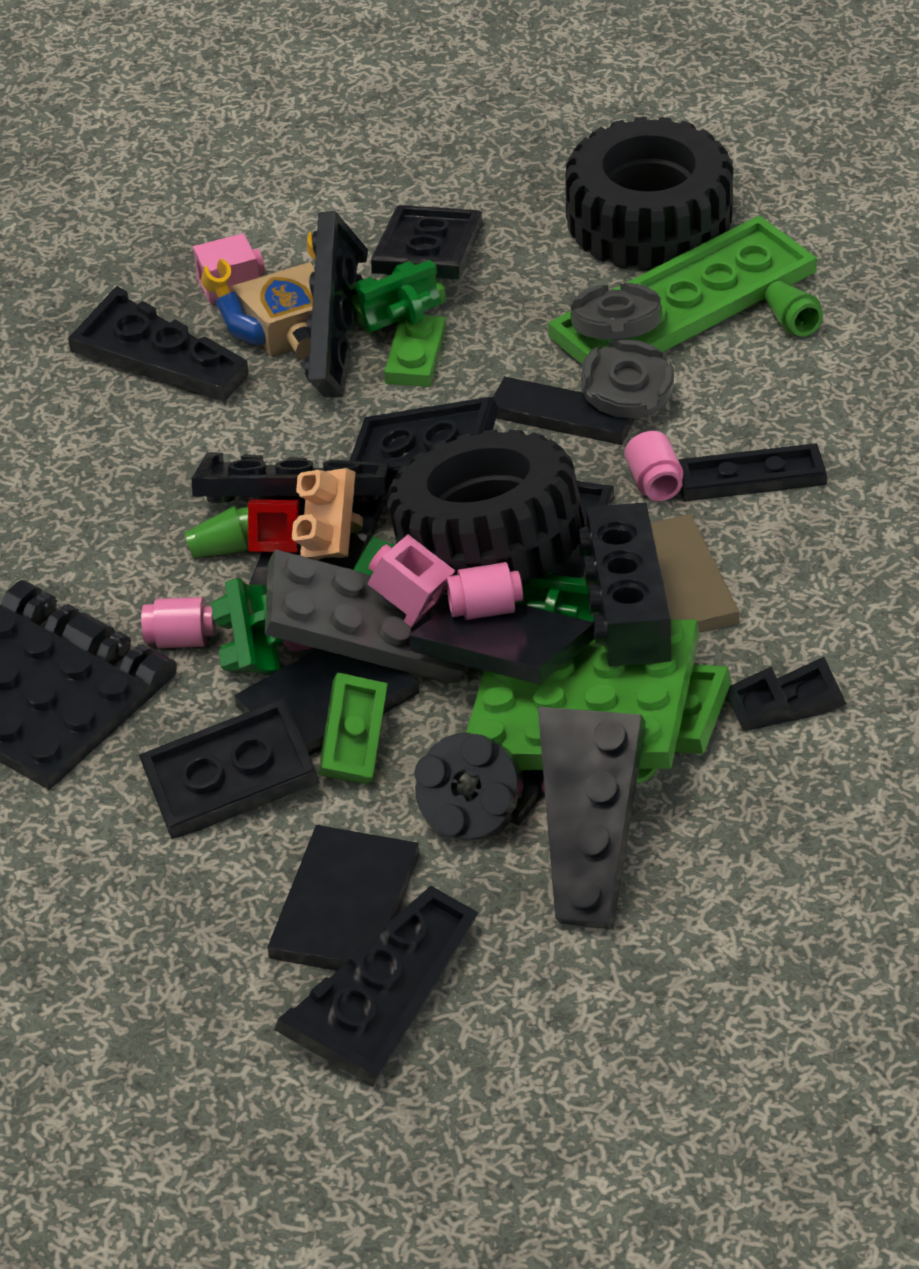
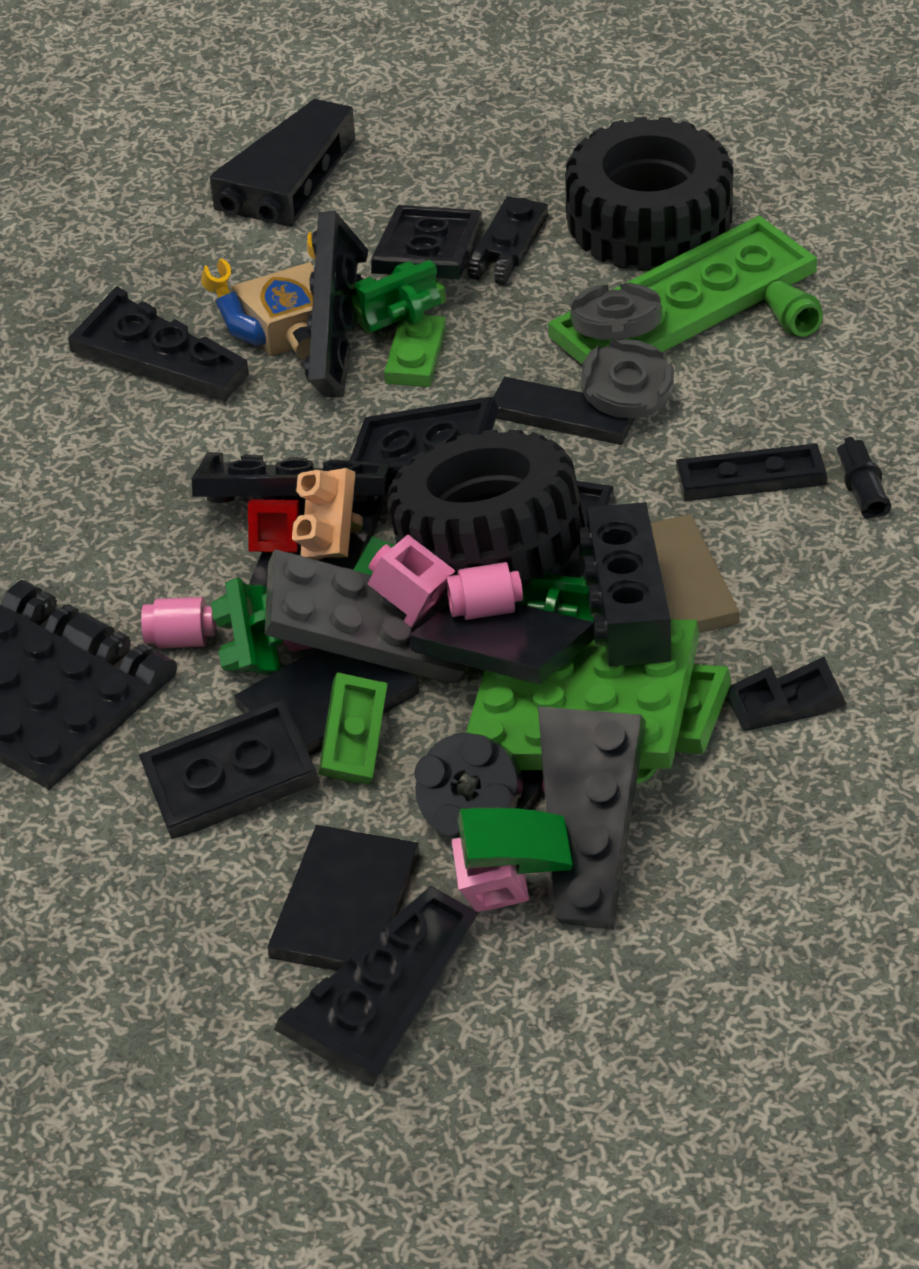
bright green cone [185,505,249,559] -> none
bright pink brick [193,233,265,304] -> none
bright pink brick [624,431,683,501] -> none
none -> black slope [210,99,355,227]
none -> bright pink brick [452,838,529,912]
none -> green slope [458,808,573,874]
none -> black hinge [468,196,548,285]
none -> black axle [837,437,891,519]

